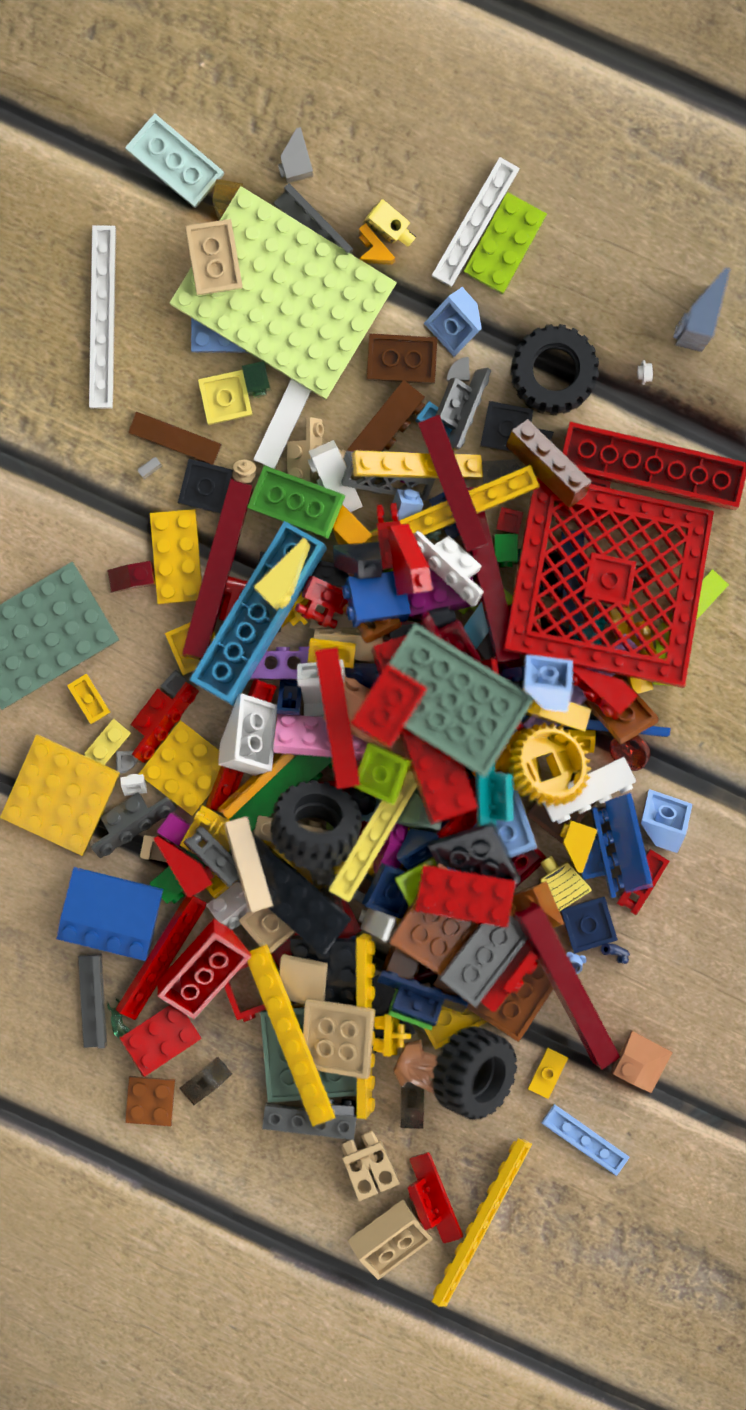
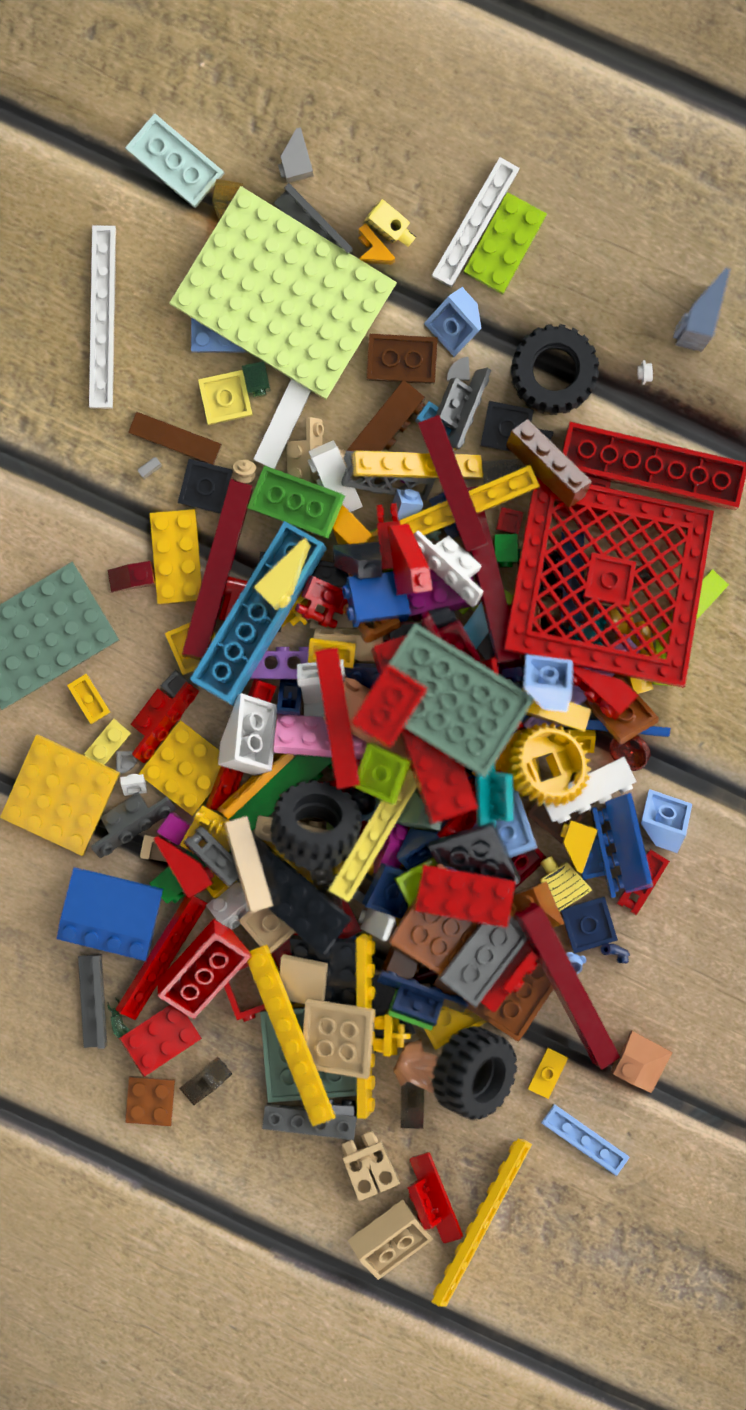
tan plate [185,219,243,296] -> none

